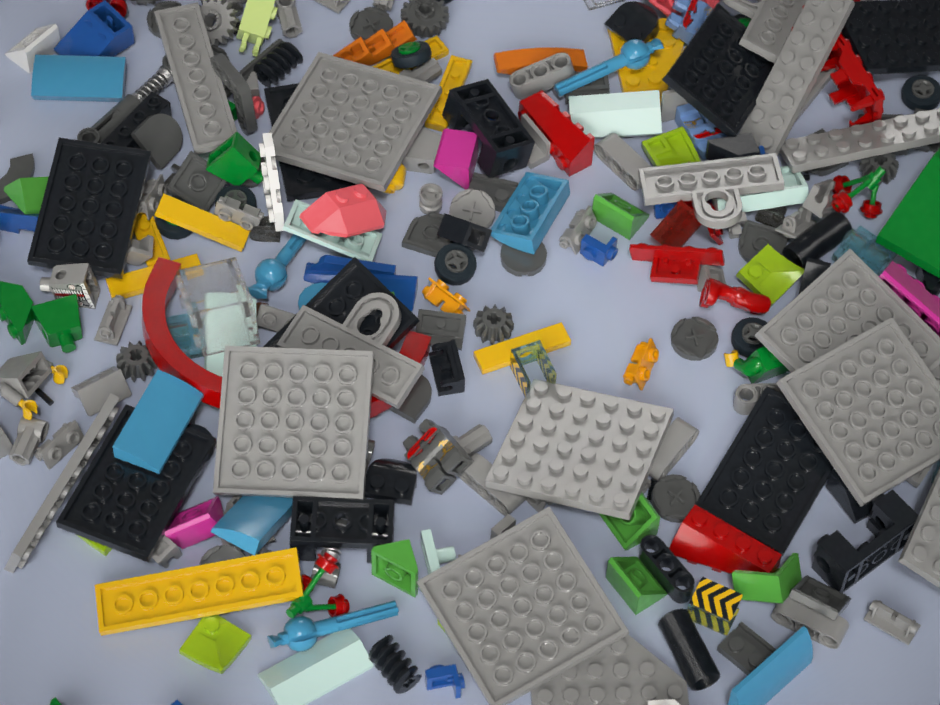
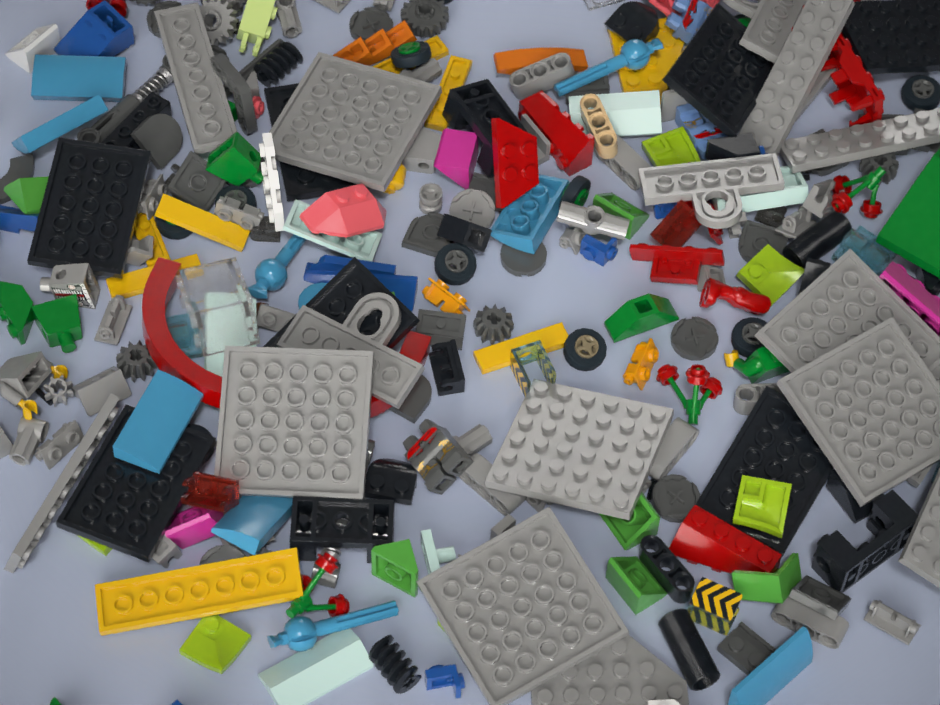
none -> dark azure slope [11,94,108,154]
none -> light grey gear [43,375,74,407]
none -> clear red hinge [181,472,239,512]
none -> red wing [491,118,539,208]
none -> light grey piece [556,201,630,240]
none -> black wheel [559,175,591,210]
none -> black wheel [563,328,607,371]
none -> tan beam [580,93,618,159]
none -> green slope [604,293,679,343]
none -> plant [656,364,723,425]
none -> lime plate [733,475,792,538]

